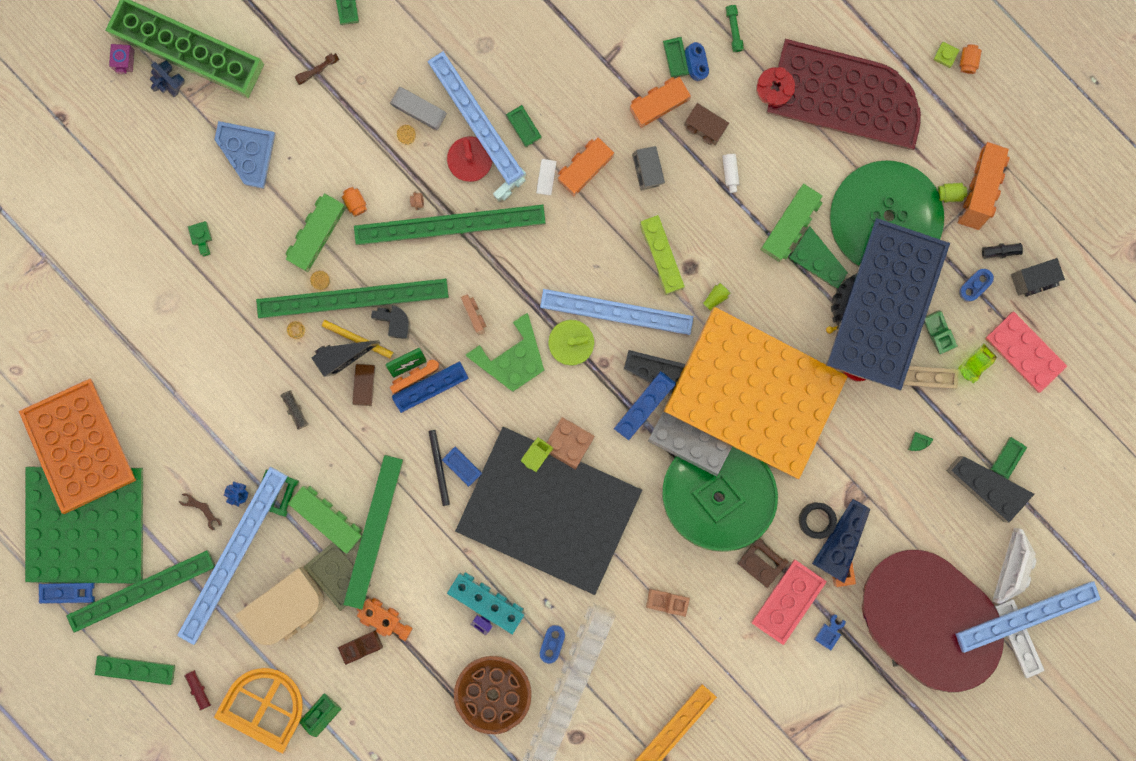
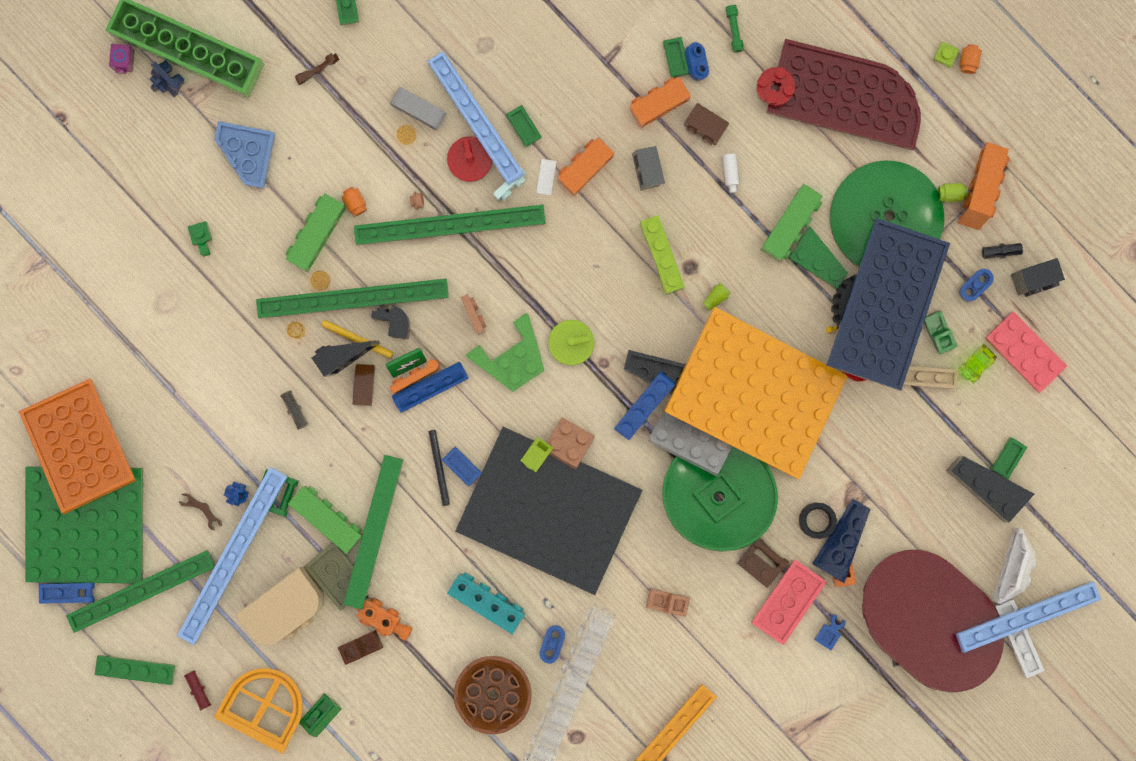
dark purple plate [470,615,493,636] -> none
light blue tile [540,289,694,335] -> none
green tile [908,432,933,451] -> none

